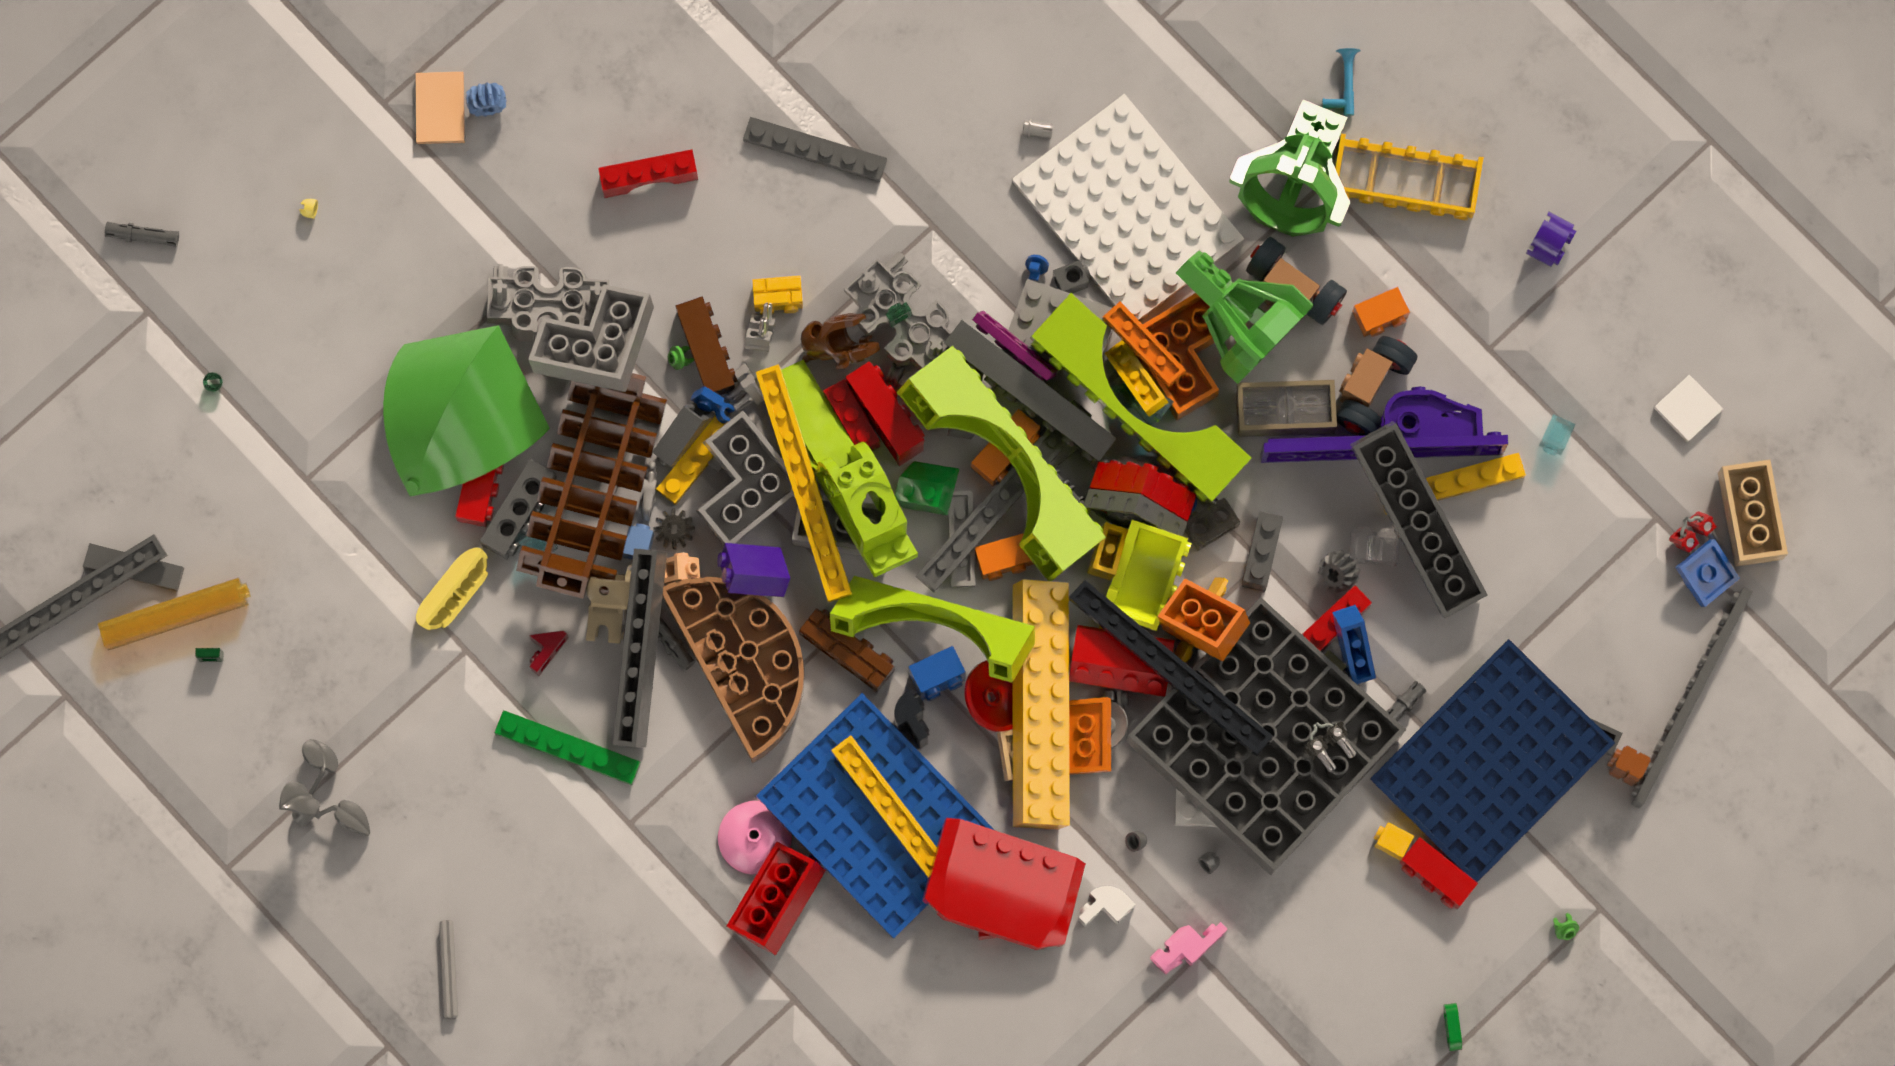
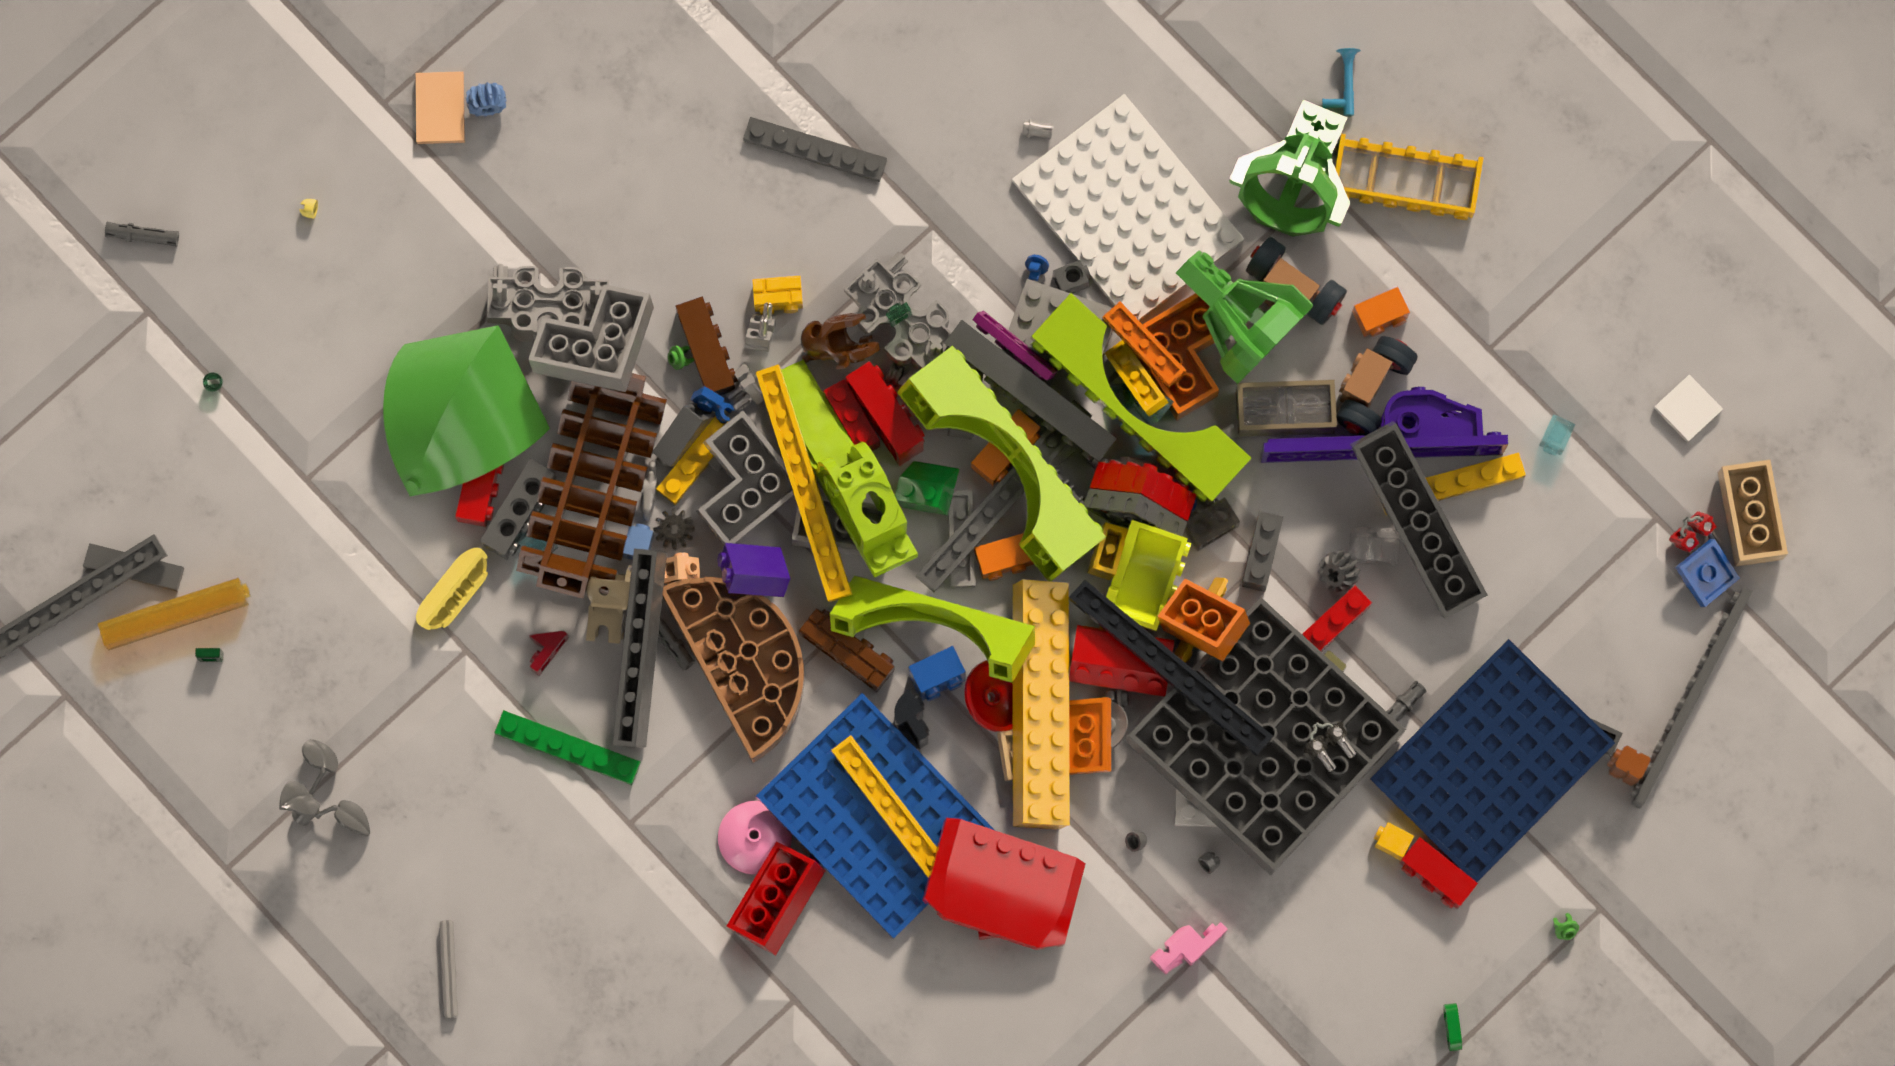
red arch [598,149,698,198] -> none
white brick [1078,886,1135,927] -> none
blue brick [1332,605,1376,684] -> none
dark purple brick [1526,211,1577,267] -> none

